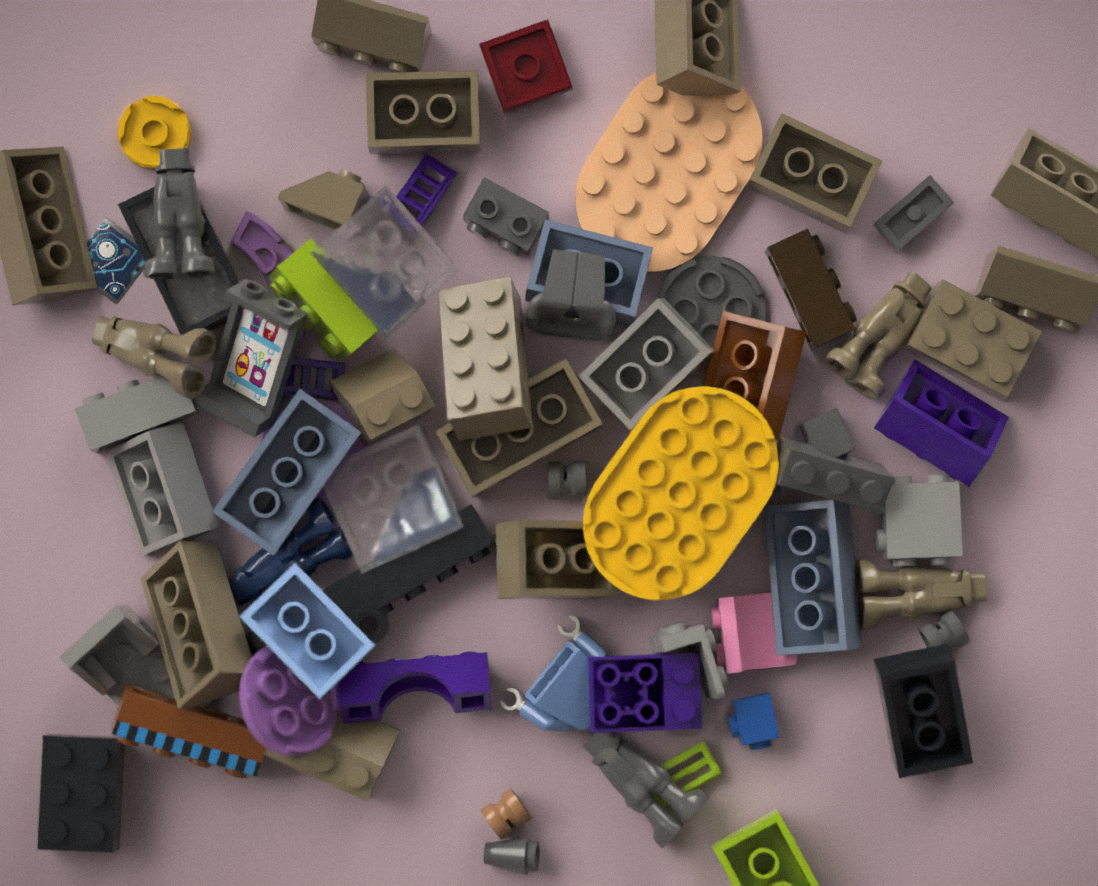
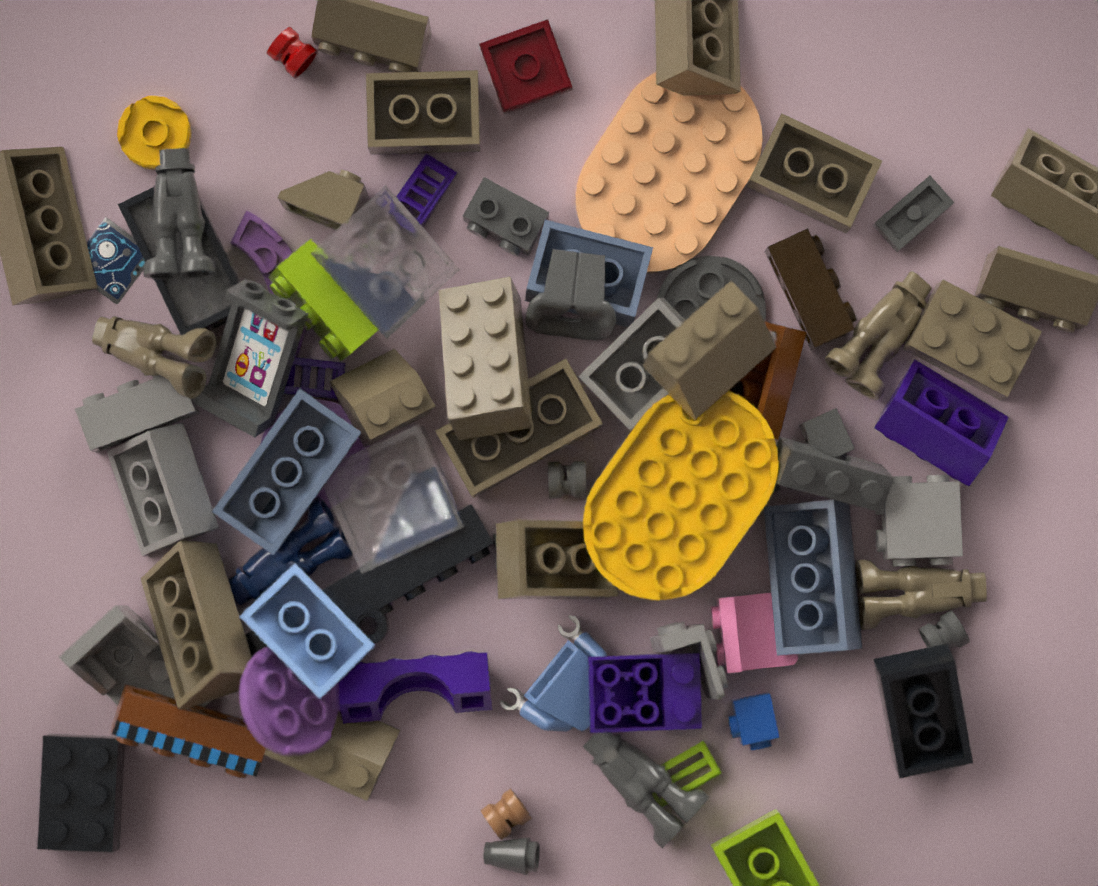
none -> red wheel [266,27,318,79]
none -> dark tan slope [643,281,776,421]

